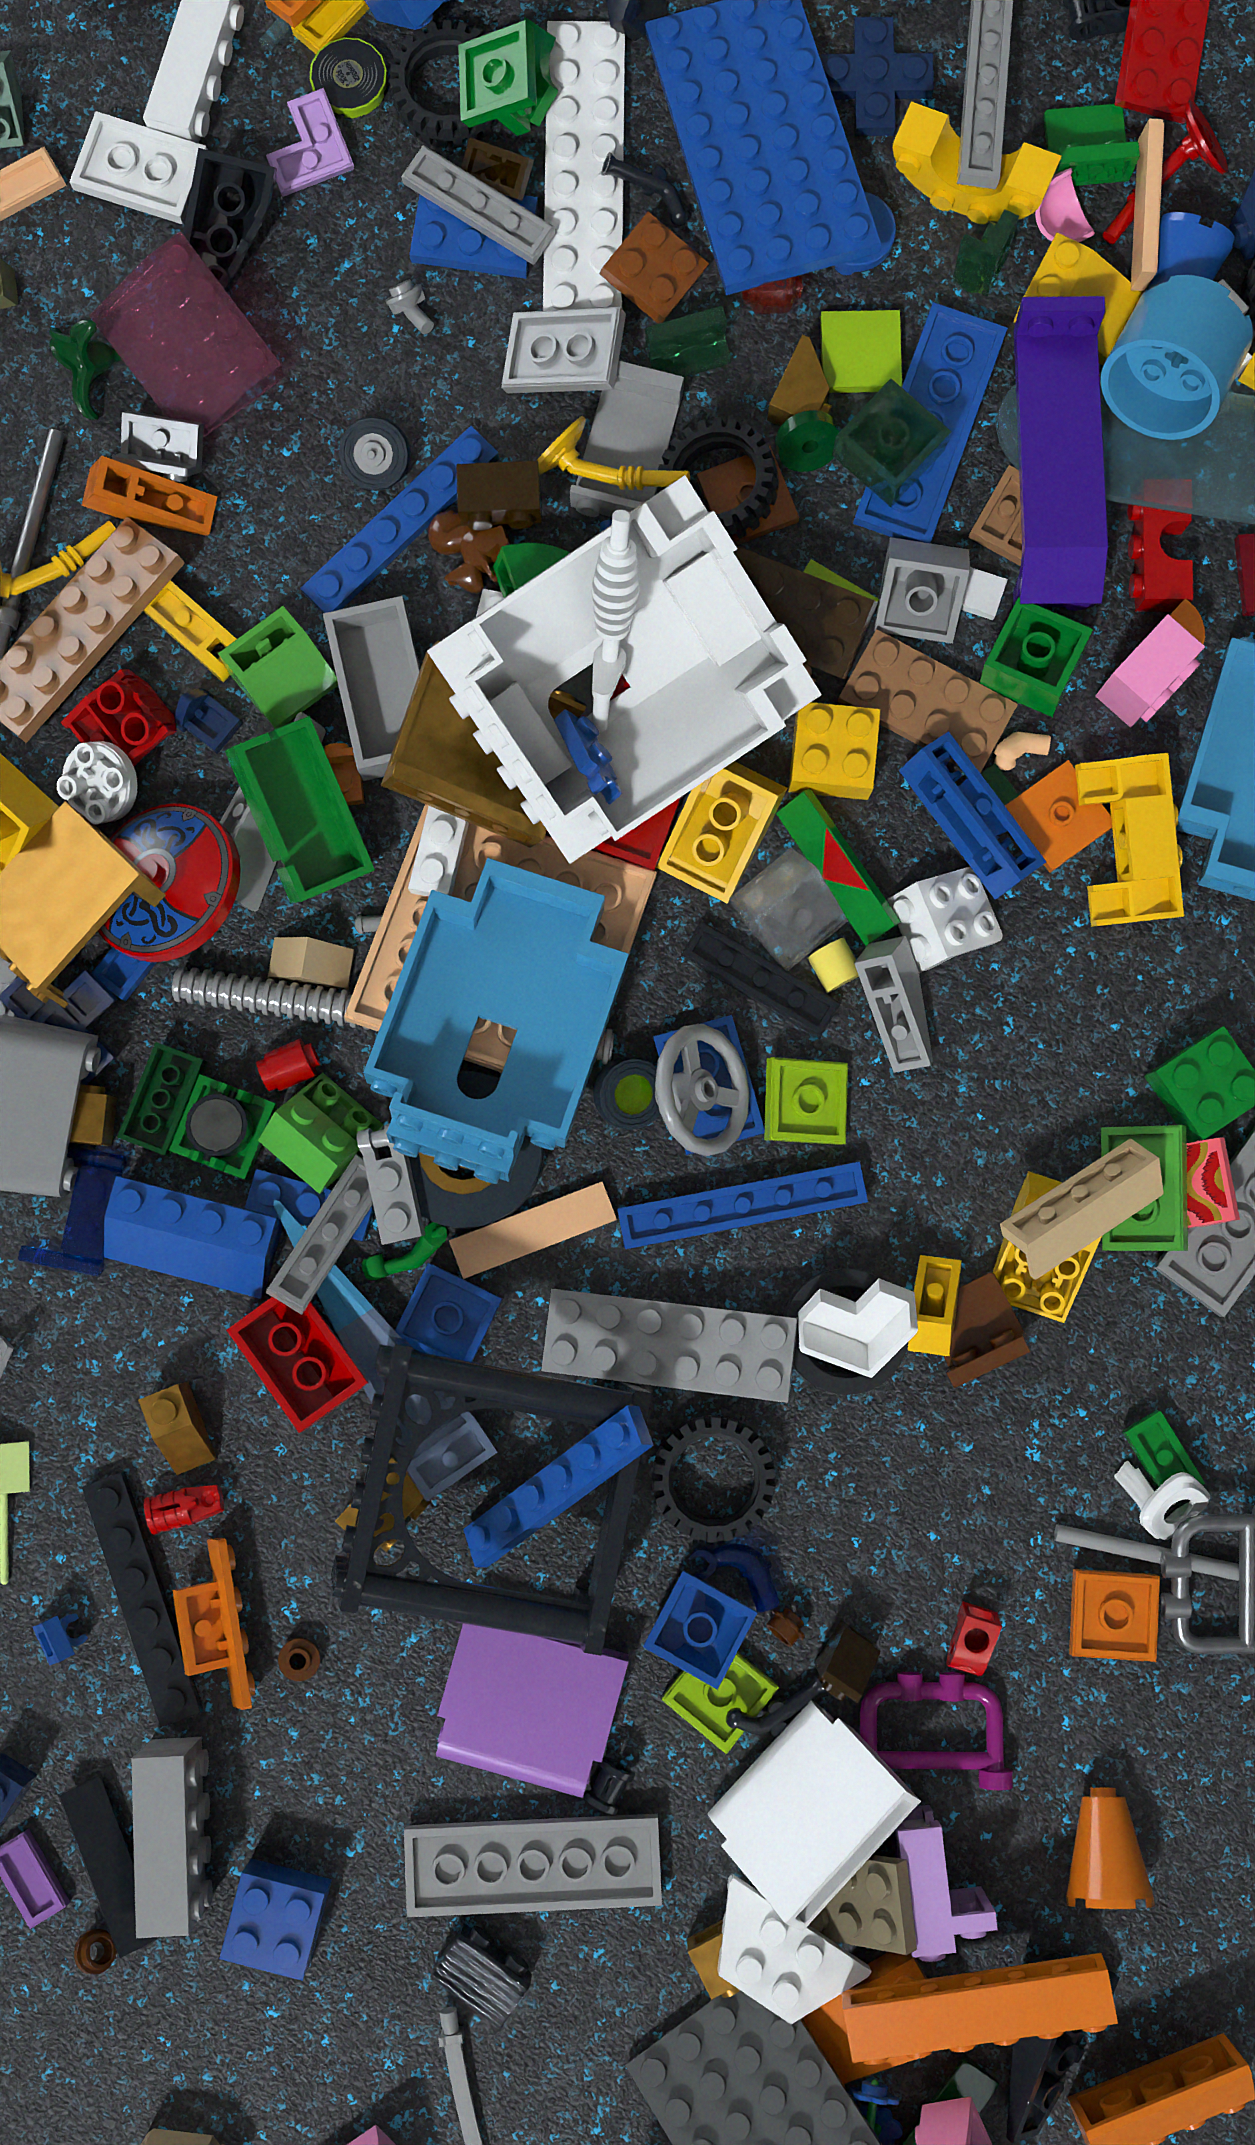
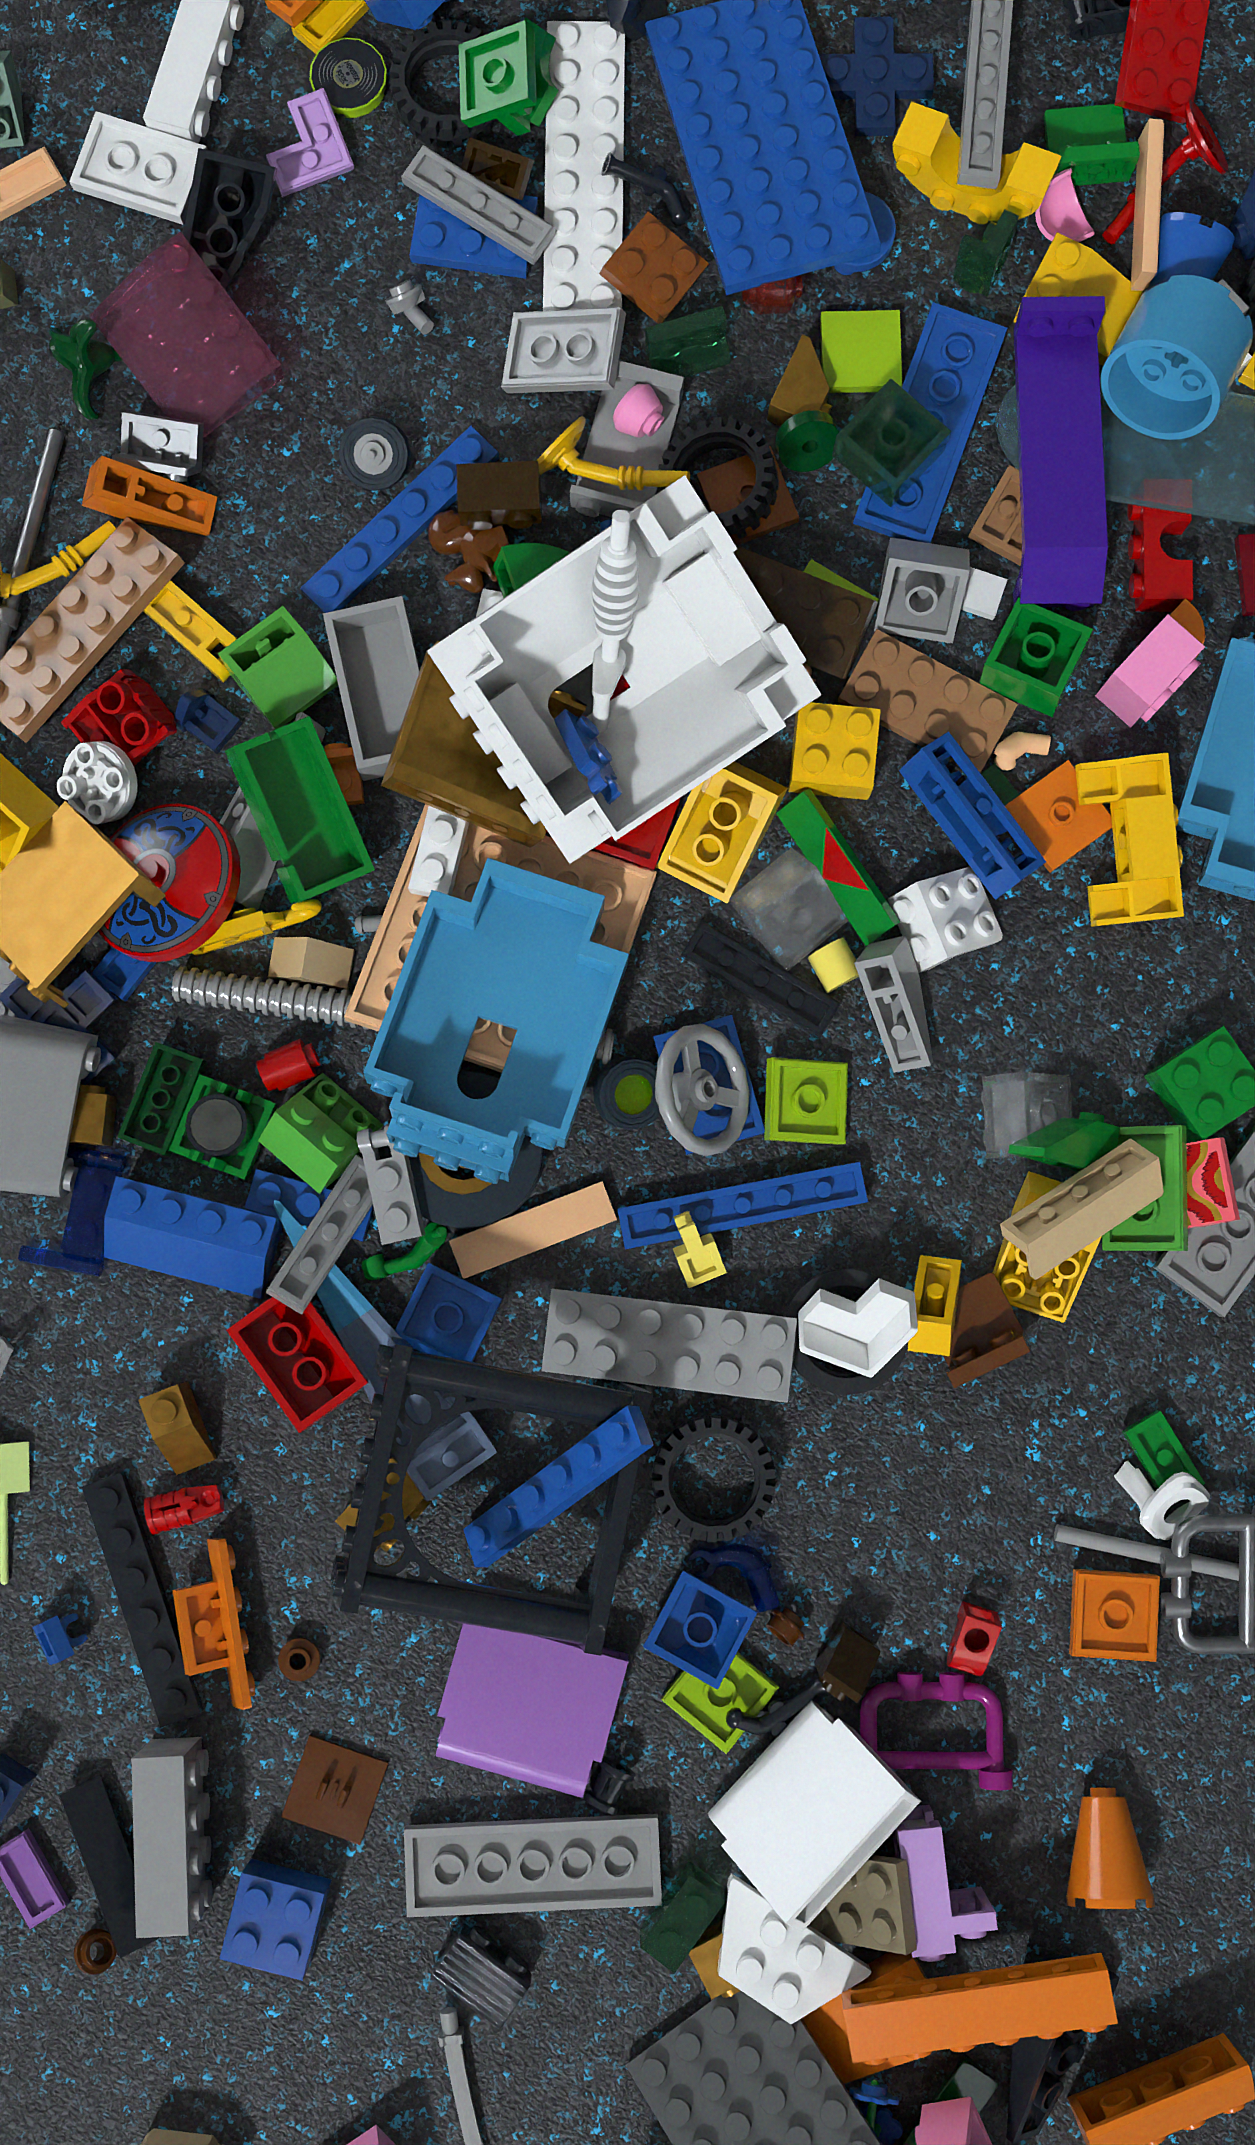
none -> yellow plate [188,899,322,956]
none -> reddish brown piece [281,1734,389,1845]
none -> bright pink cone [613,384,664,438]
none -> clear green brick [639,1861,725,1974]
none -> light yellow plate [672,1211,727,1288]
none -> clear slope [981,1072,1072,1159]
none -> green slope [1008,1112,1120,1173]

